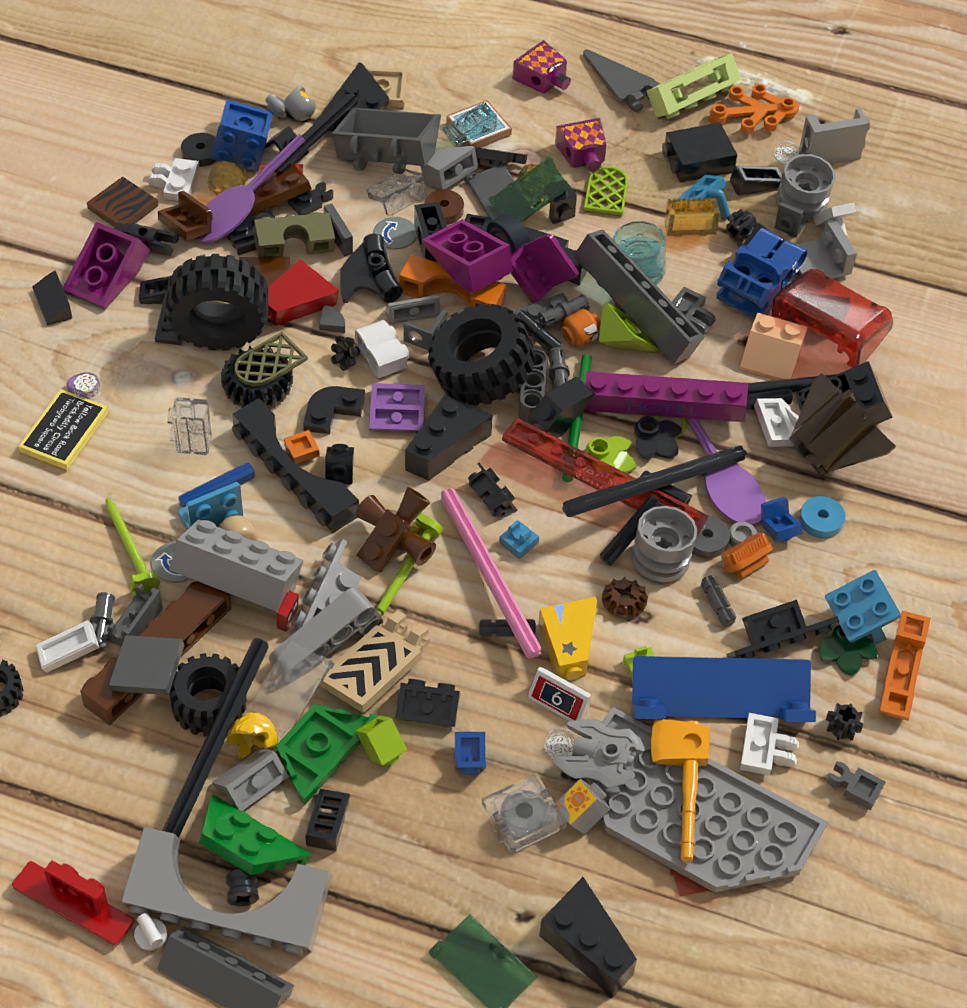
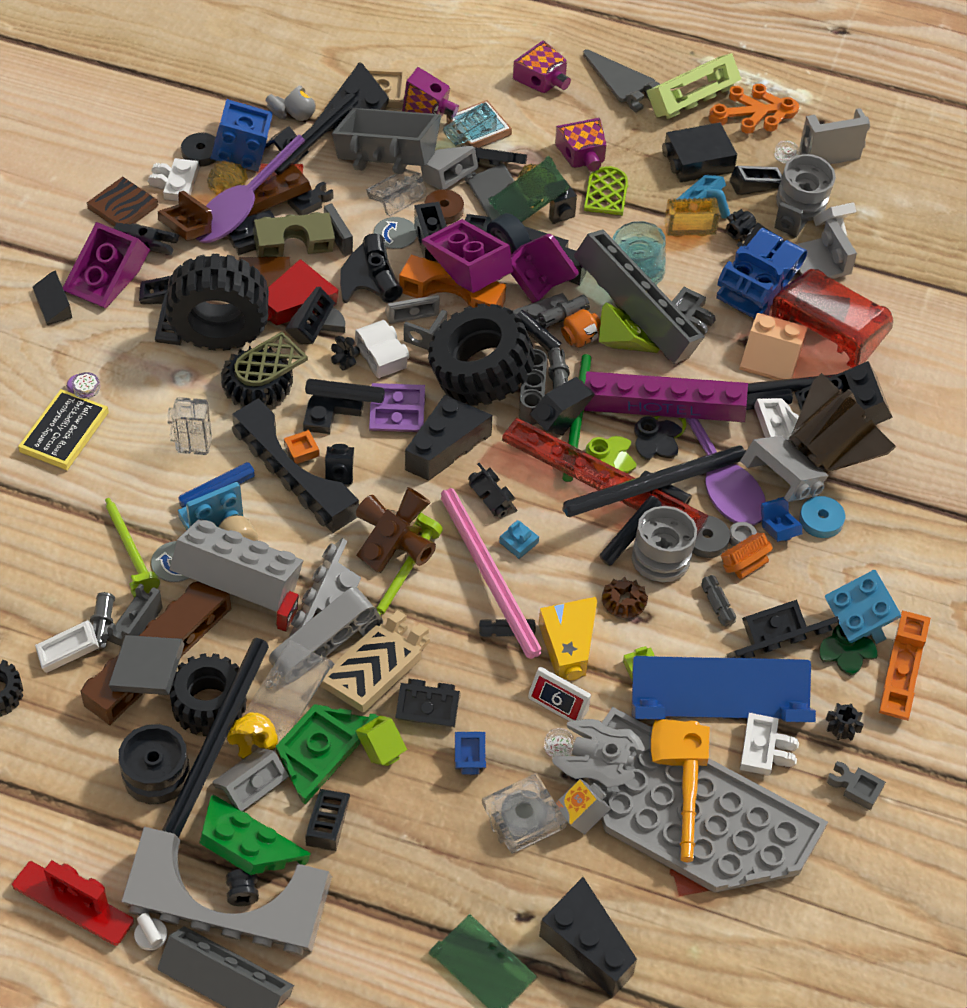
none -> black wheel [118,724,190,805]
none -> black slope [285,287,335,344]
none -> black axle [305,378,385,403]
none -> magenta torso [402,67,459,118]
none -> light grey panel [740,436,829,502]

